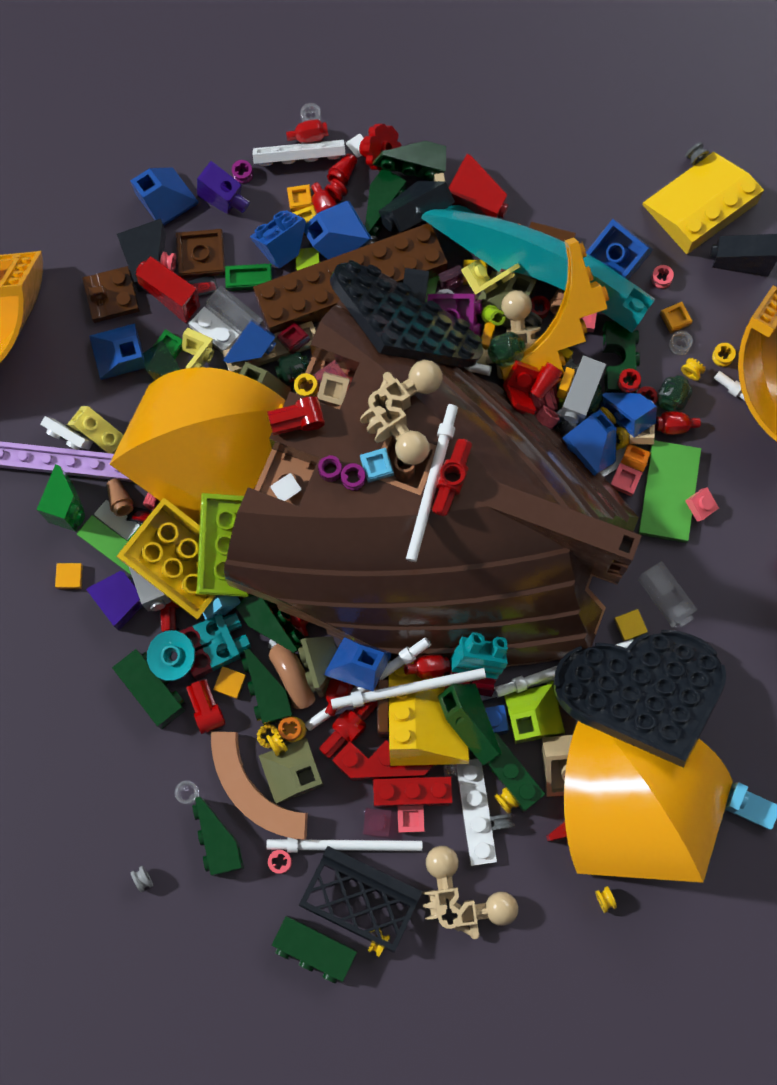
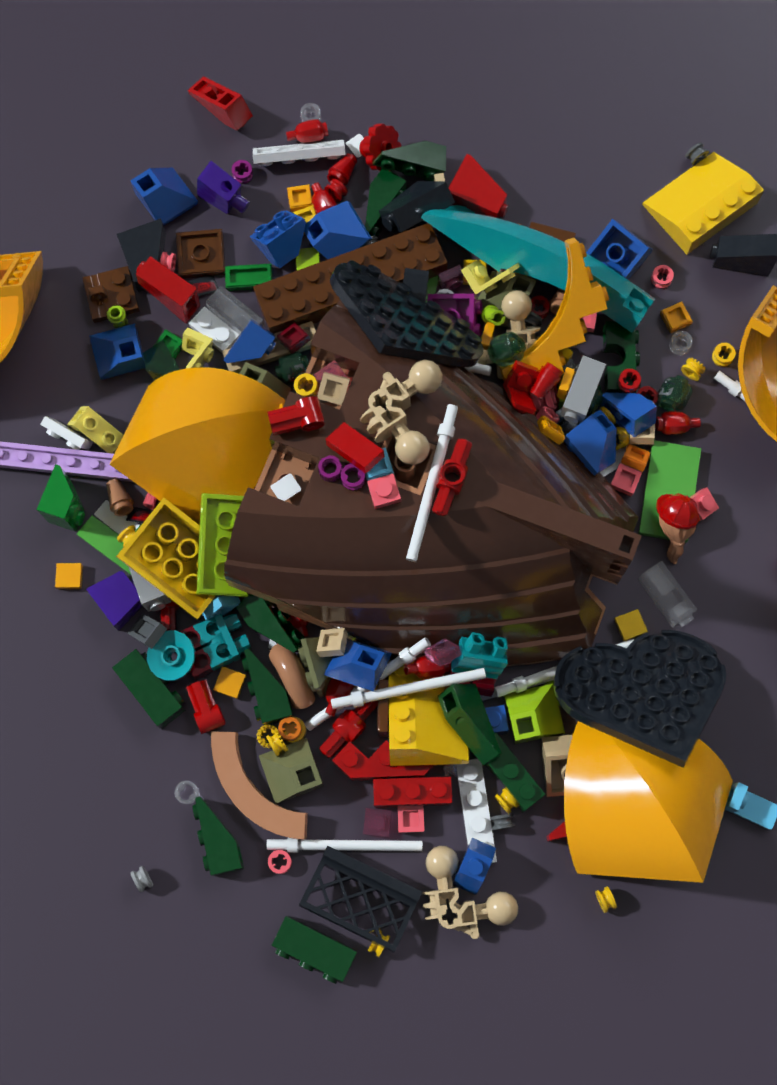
none -> lime pin [107,305,128,329]
none -> yellow bush [117,525,136,547]
none -> dark grey tile [128,613,167,649]
none -> red slope [187,76,253,131]
none -> tan plate [316,628,348,657]
none -> red tile [325,422,385,474]
none -> coral plate [367,474,401,509]
none -> clear pink plate [424,639,461,667]
none -> blue slope [453,838,496,895]
none -> light orange tile [537,415,565,445]
none -> red piece [656,493,700,564]

